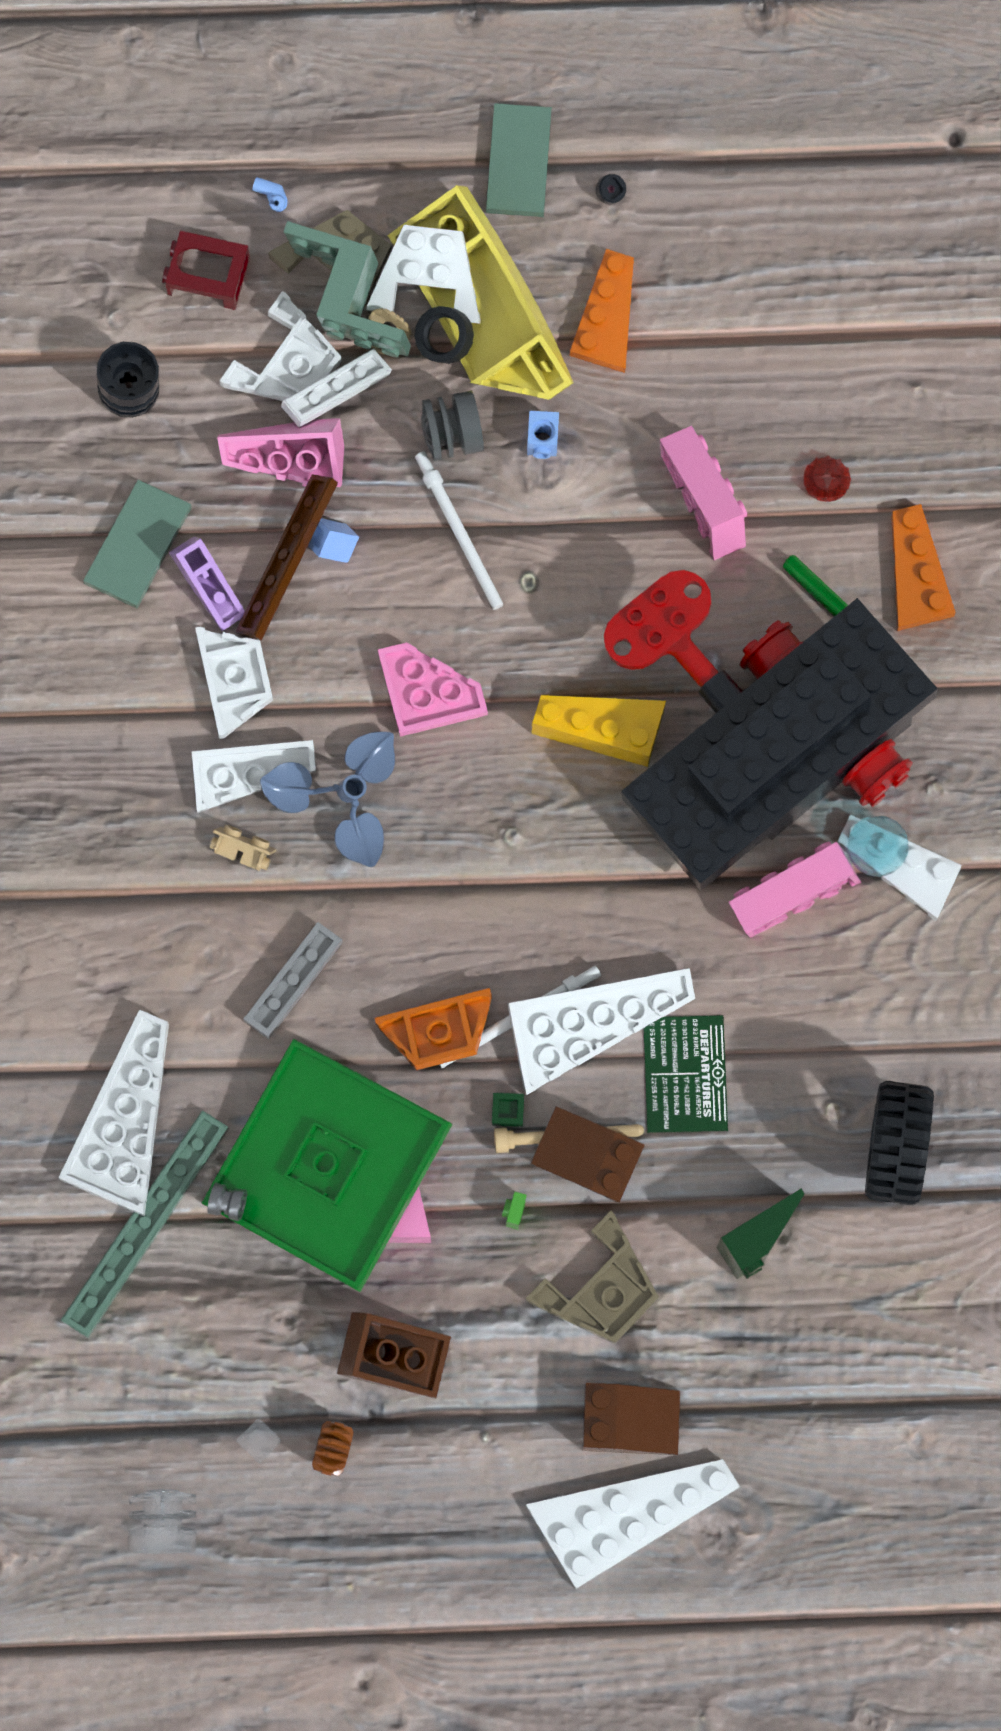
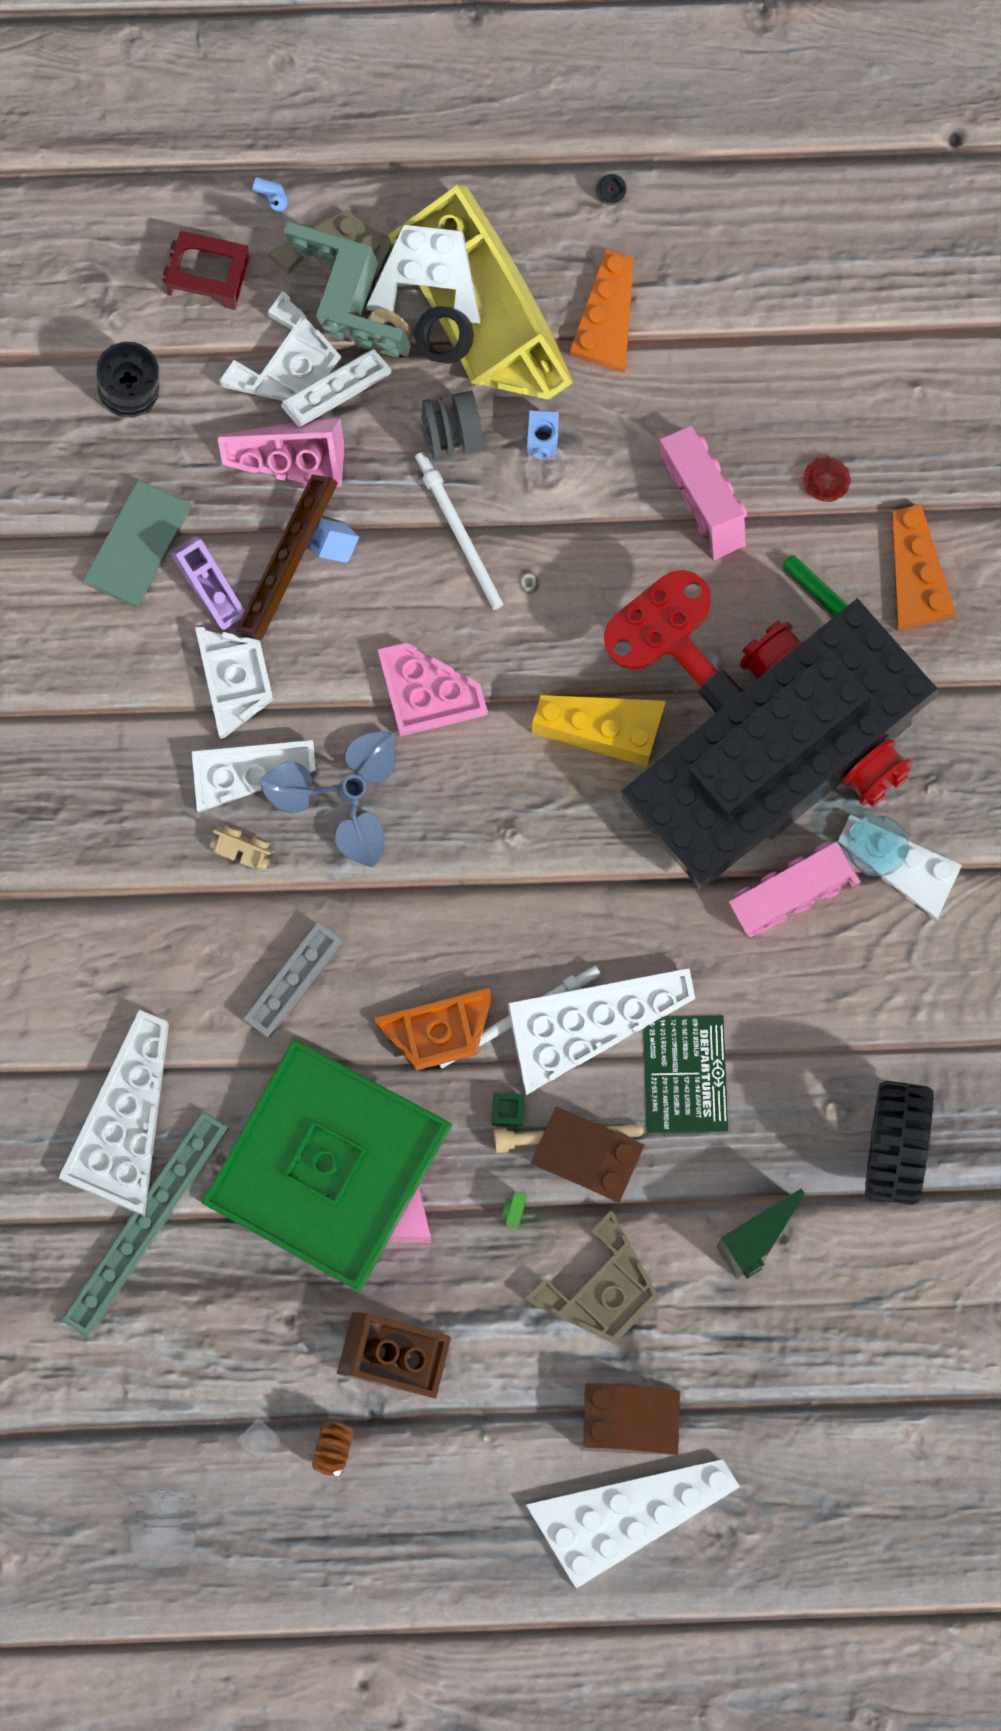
flat silver wheel [207,1183,247,1221] -> none
sand green tile [486,103,552,217] -> none

